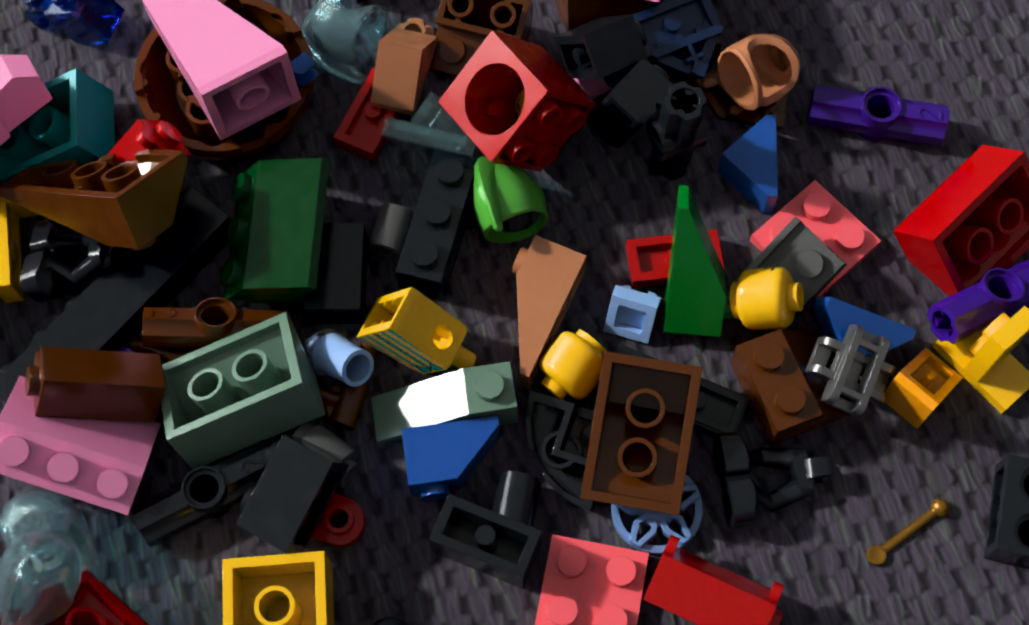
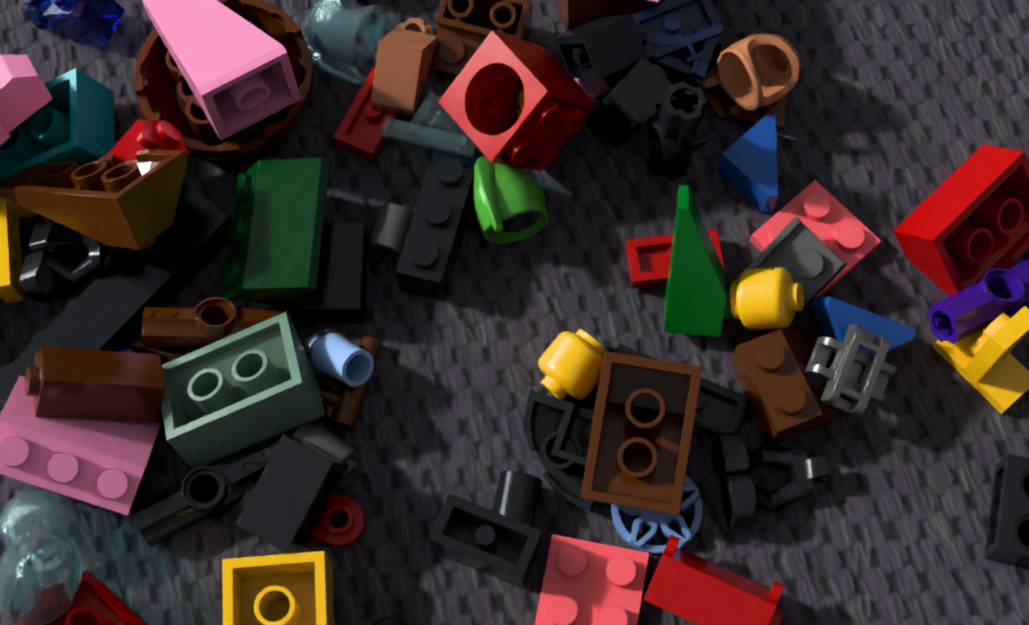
blue hand [290,52,319,87] -> none
yellow torso [356,287,476,374] -> none
sand green slope [371,361,518,444] -> none
blue slope [401,415,500,502] -> none
nougat slope [512,235,587,390] -> none
light blue tile [603,285,661,344] -> none
dark purple piece [807,84,950,147] -> none
pearl gold hinge [866,498,950,565] -> none
light orange slope [884,347,963,429] -> none

